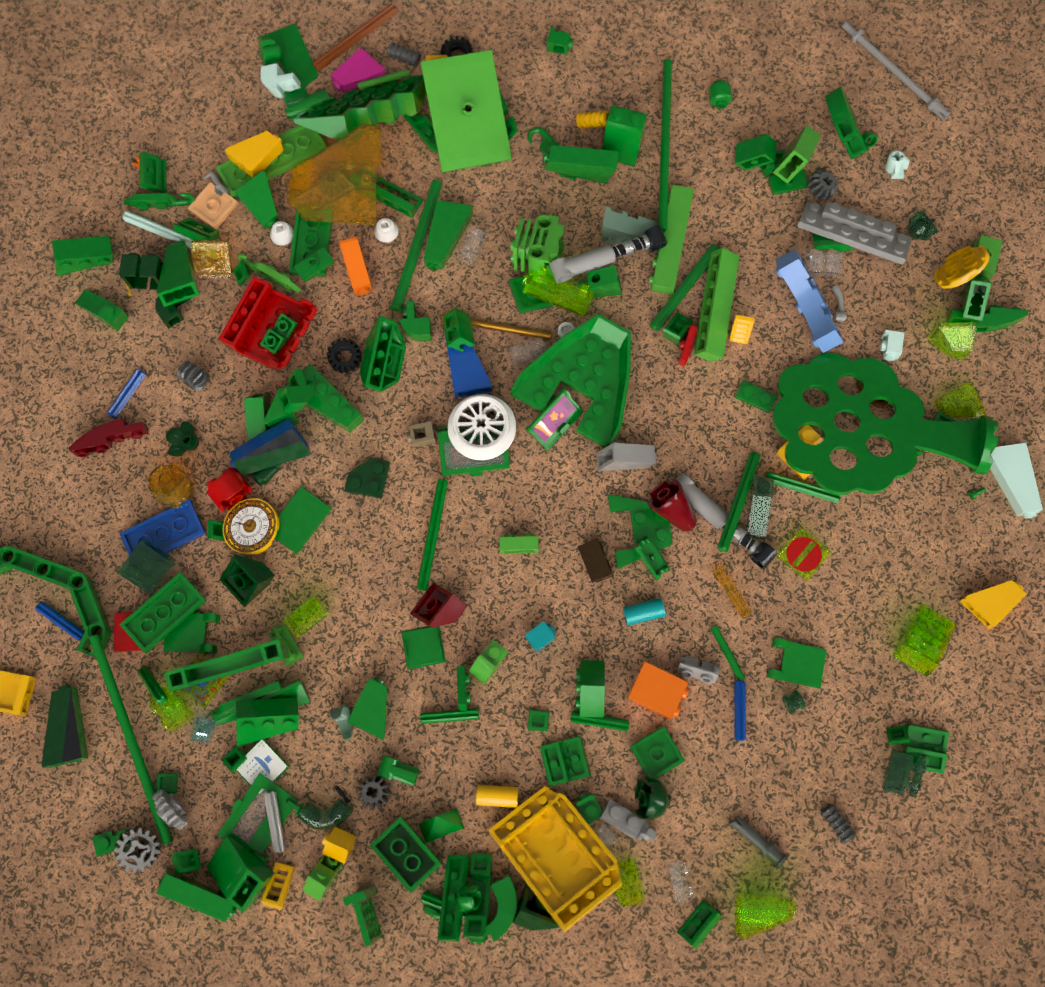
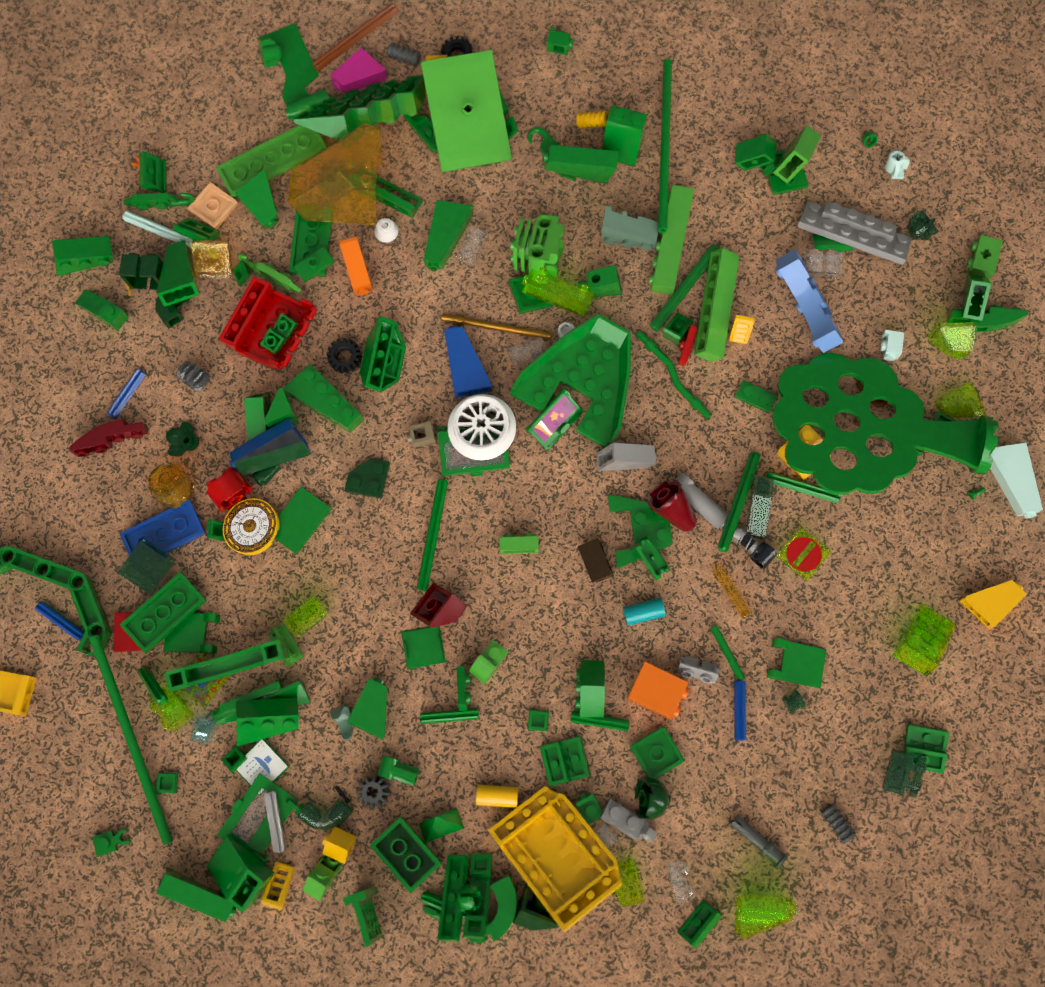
slope [42,685,88,768] -> none
light grey gear [114,826,160,873] -> none
light grey gear [152,789,188,830] -> none
green bracket [171,848,201,876] -> none
light grey piece [204,170,229,196] -> none
dark green slope [220,555,275,607] -> none
yellow slope [225,131,284,178] -> none
light aqua brick [261,63,301,98] -> none
white cone [270,221,294,246] -> none
green brick [279,369,314,413] -> none
bright green piece [357,69,409,90] -> none
green axle [389,180,442,313] -> none
green brick [400,301,432,341] -> none
green hinge [442,307,475,351] -> none
teal brick [525,621,556,653] -> none
piece [549,225,668,283] -> none
green head [708,80,732,109] -> none
dark grey gear [806,168,839,201] -> none
green slope [825,87,869,159] -> none
light grey piece [831,285,847,322] -> none
light grey bar [842,21,951,121] -> none
green slope [886,725,910,745] -> none
yellow tile [934,245,990,289] -> none
none -> green bar [636,330,712,420]

